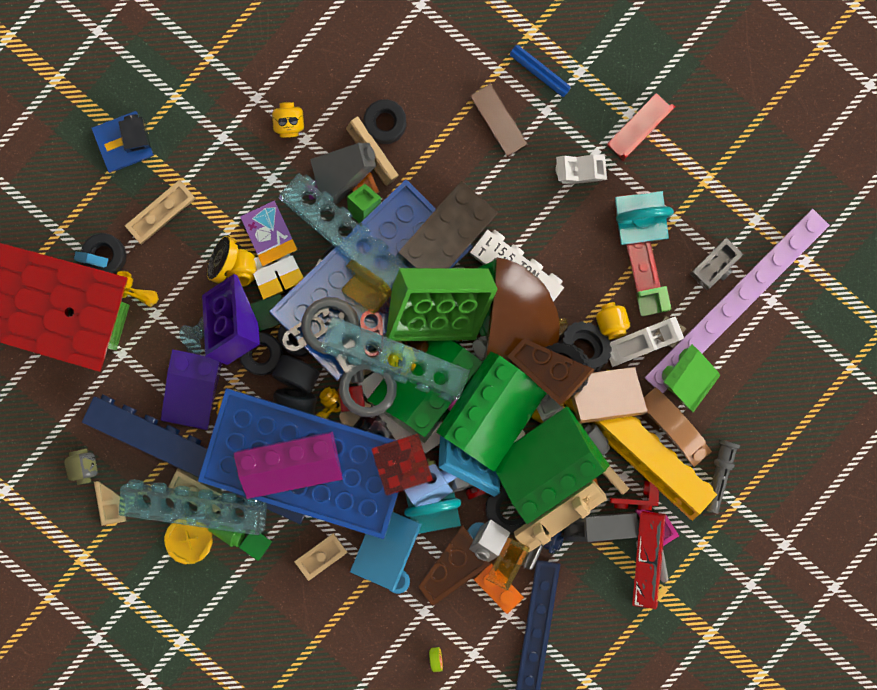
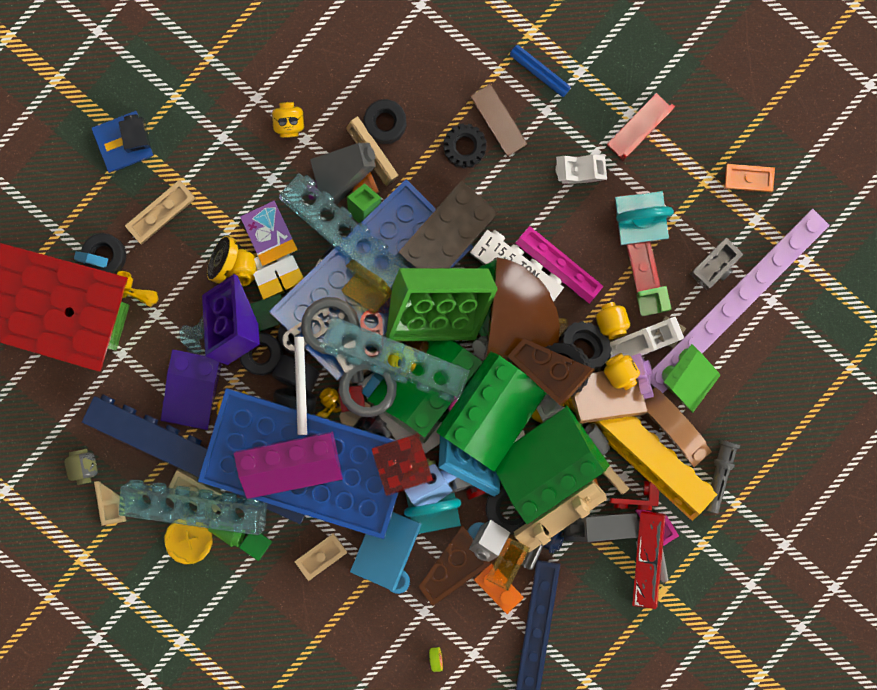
none -> white bar [294,337,307,435]
none -> dark azure tile [362,372,384,398]
none -> black tyre [444,123,487,169]
none -> dark pink plate [516,226,603,304]
none -> yellow head [604,353,640,390]
none -> lavender plate [631,353,654,399]
none -> plate [724,164,775,192]

